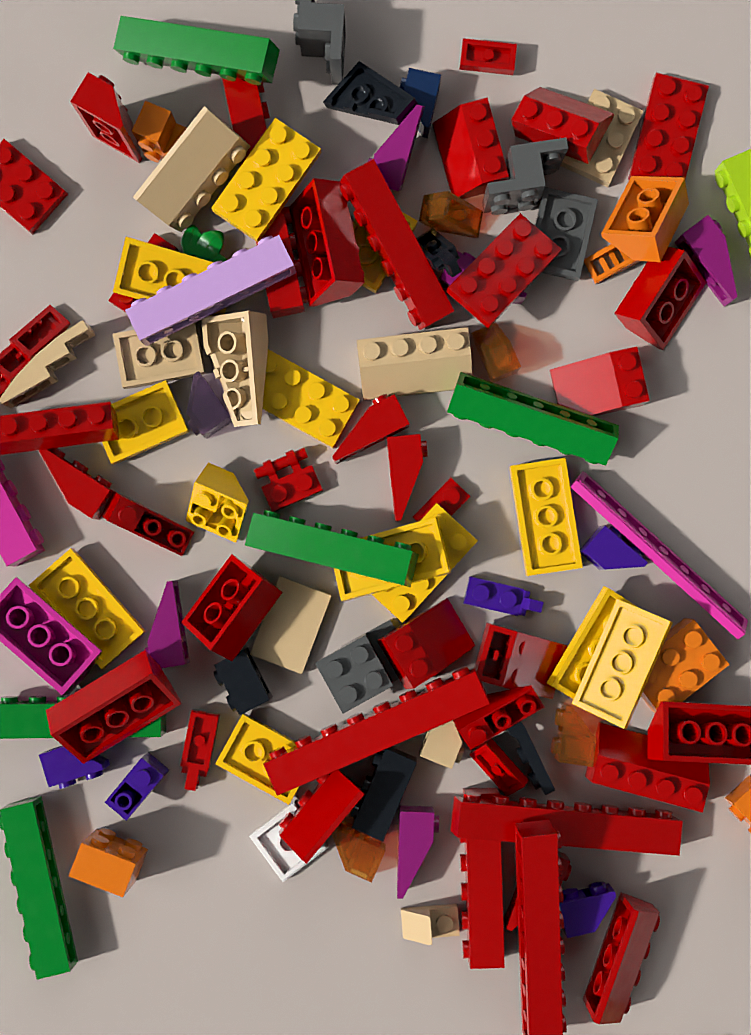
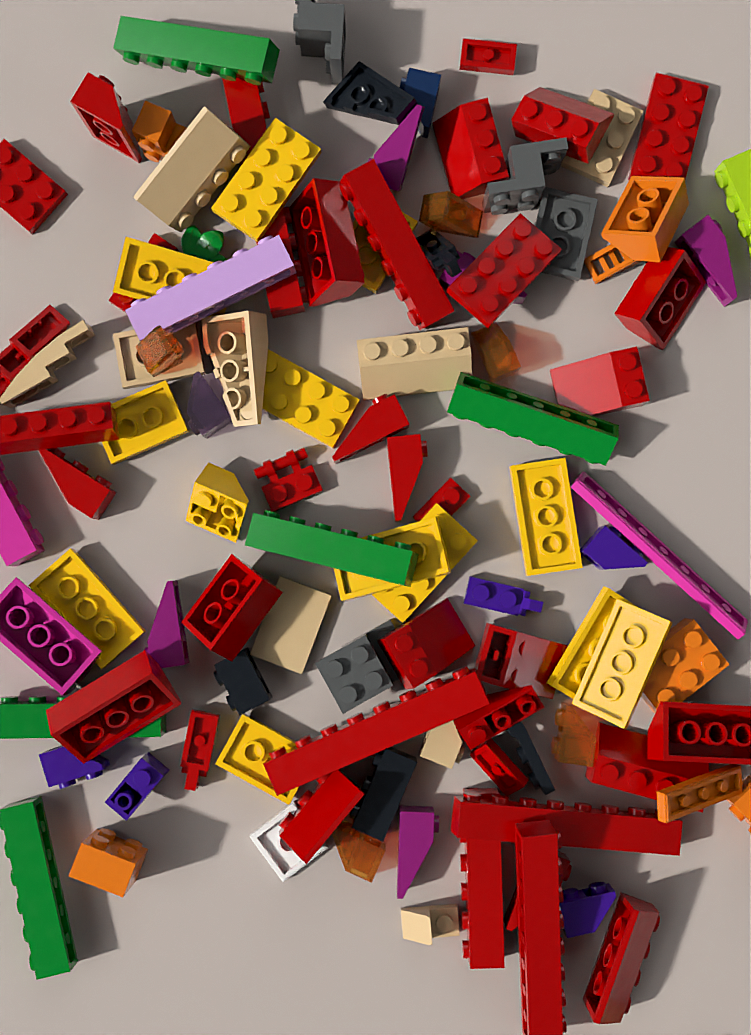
red slope [101,491,195,556] -> none
none -> clear orange slope [135,325,184,377]
none -> orange tile [657,764,742,823]

